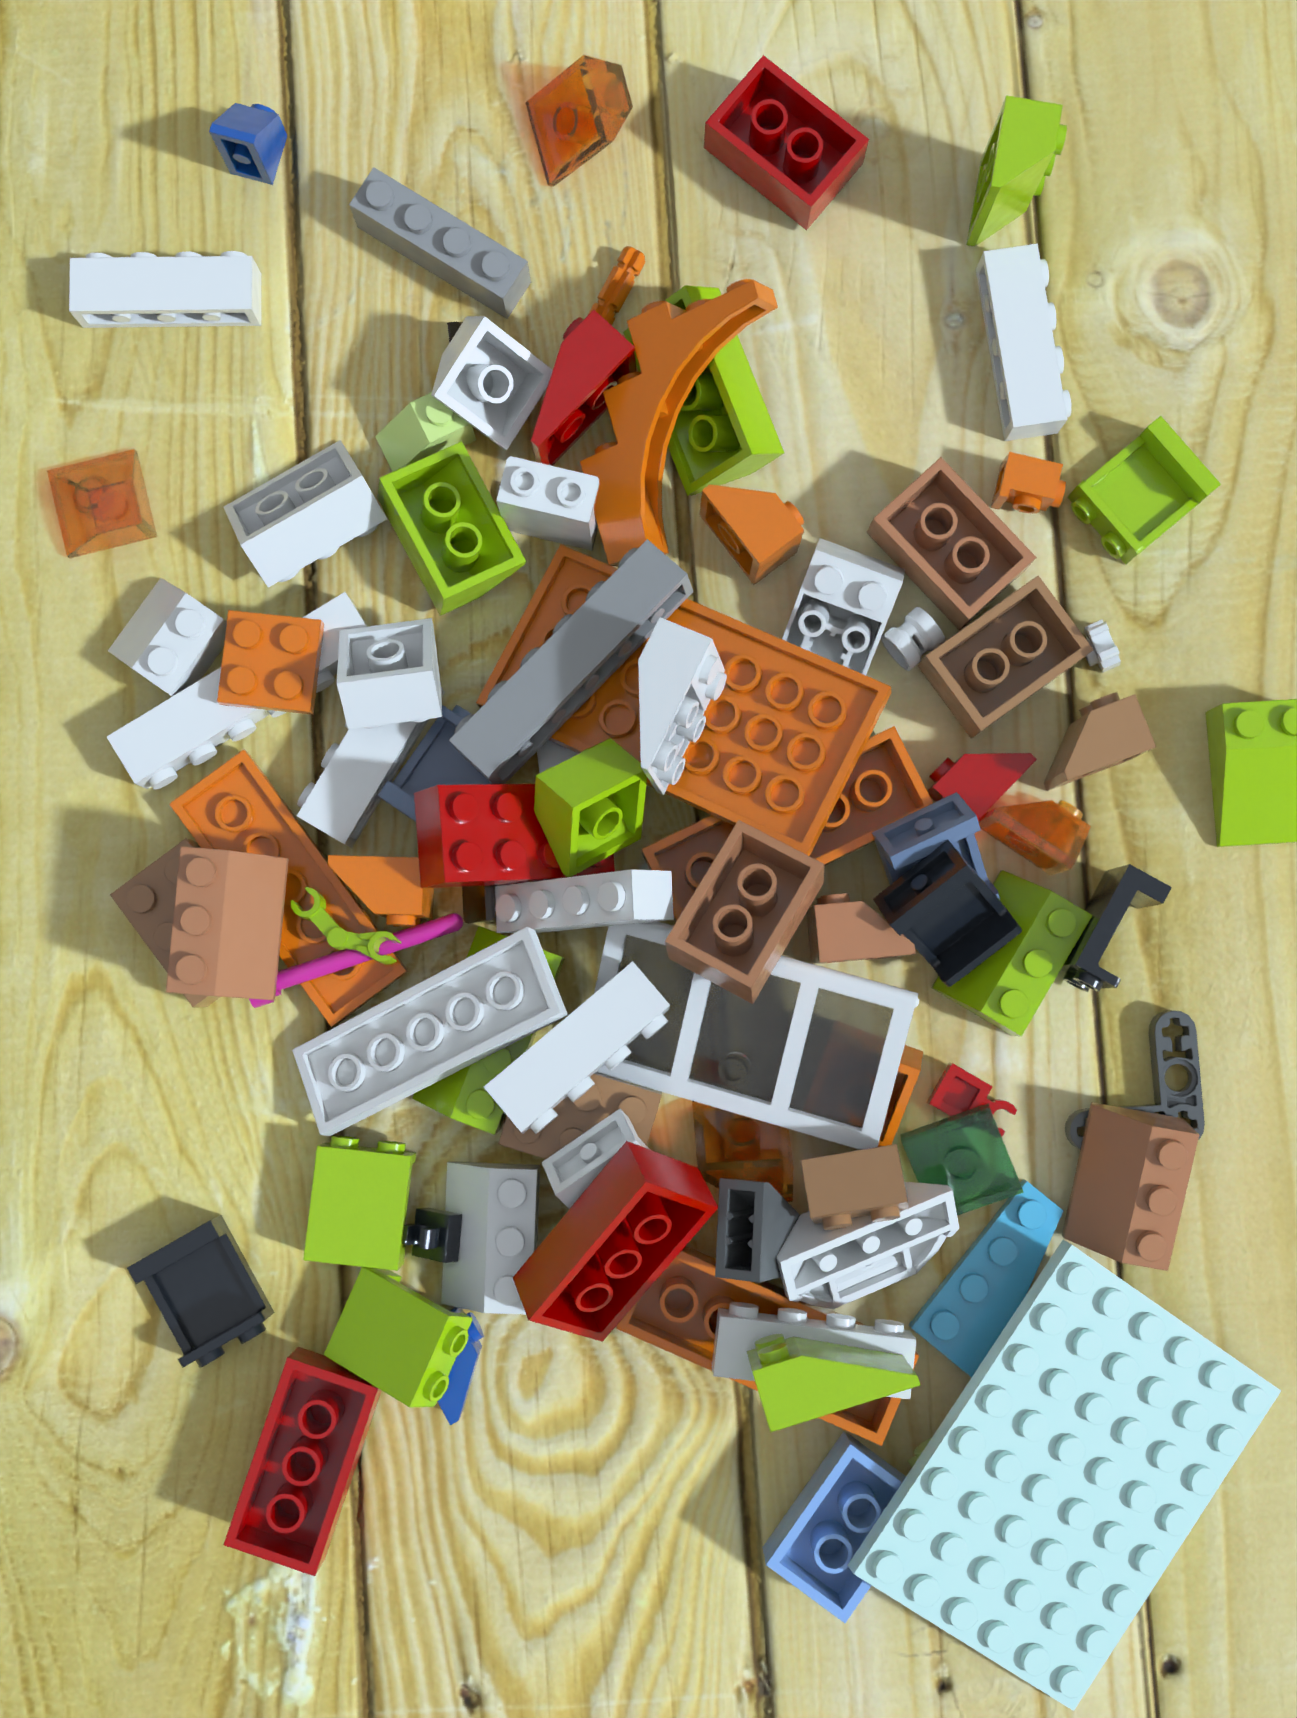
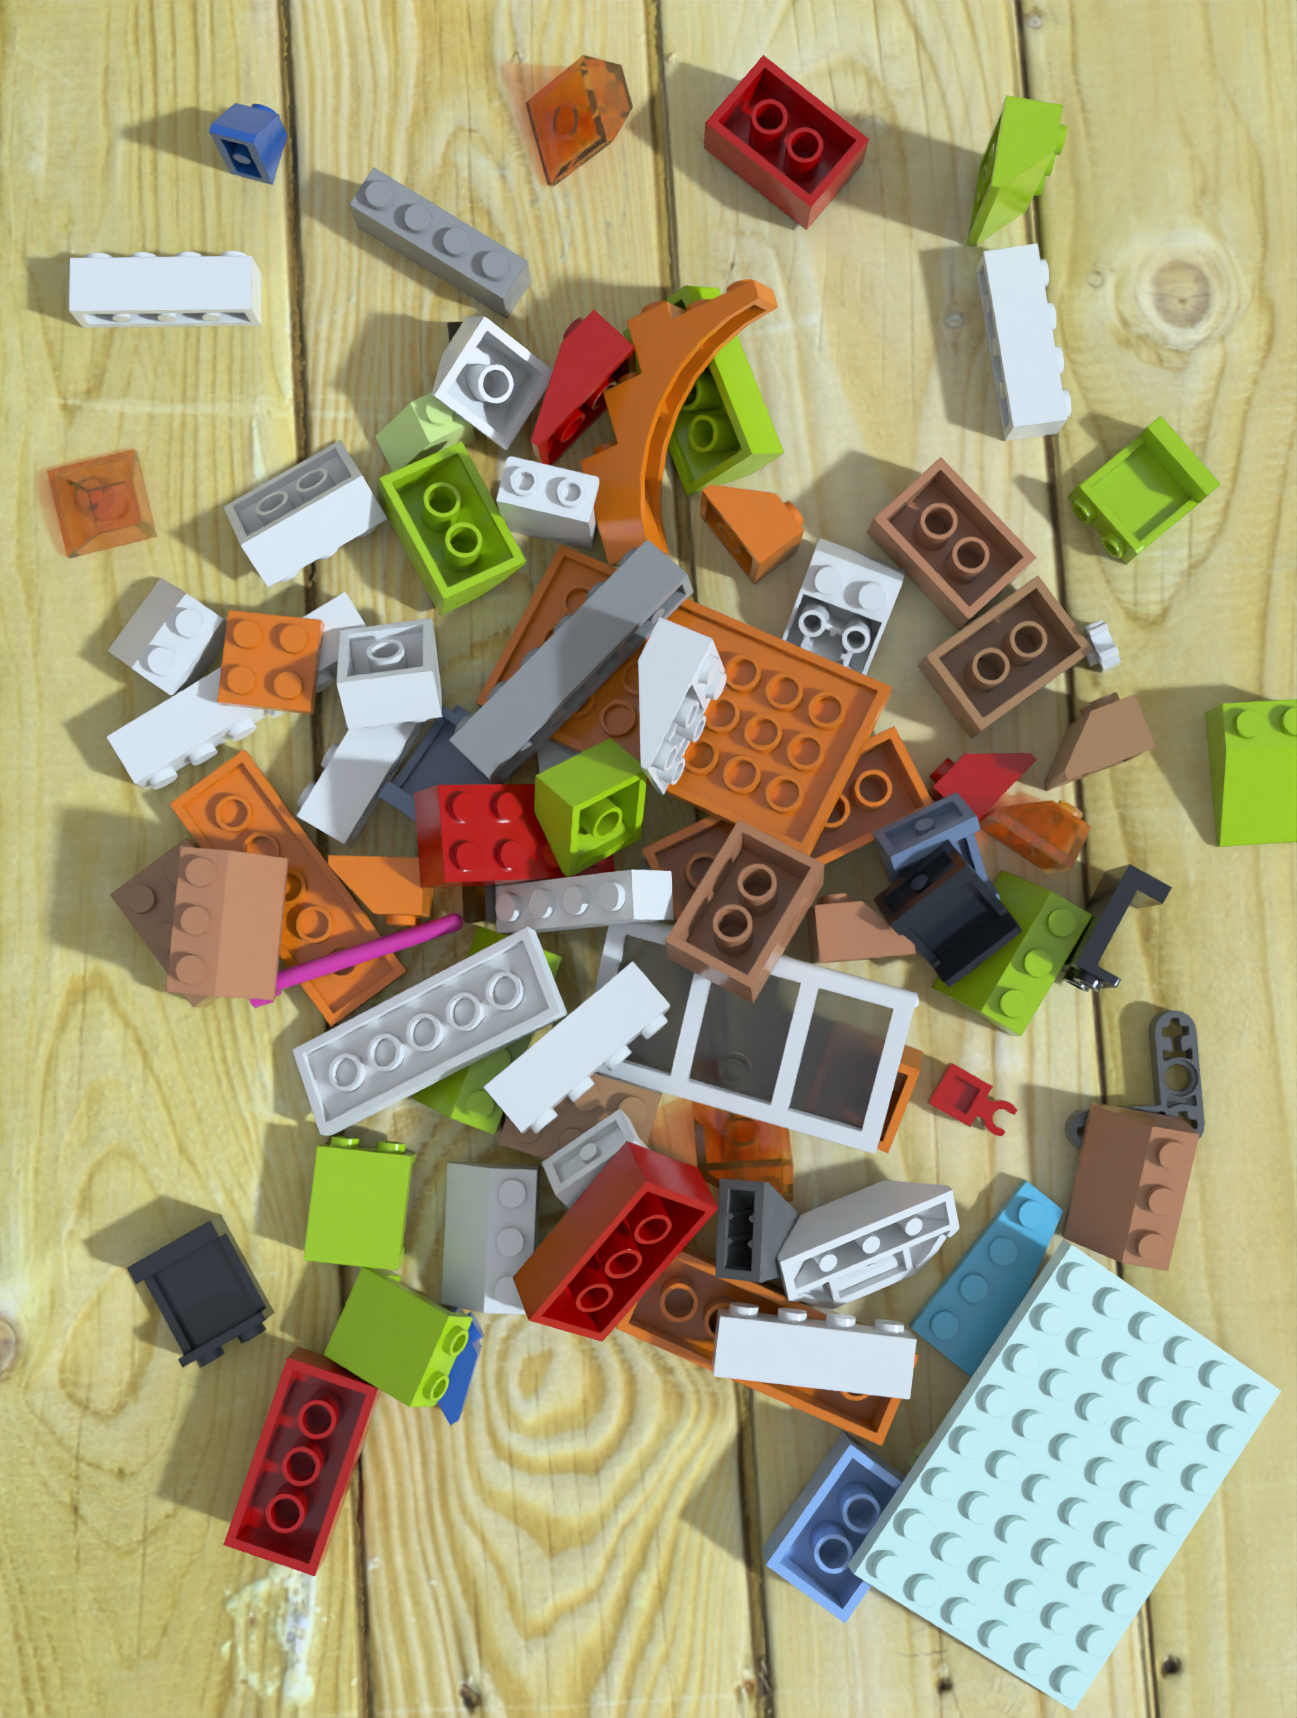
lime piece [291,887,401,965] -> none
black tile [402,1208,463,1263] -> none
orange axle [587,246,645,325] -> none
lime slope [746,1334,921,1432] -> none
medium nougat slope [801,1144,909,1230] -> none
white wheel [881,607,945,671] -> none
clear green tile [900,1103,1024,1215] -> none
orange brick [991,452,1066,514] -> none

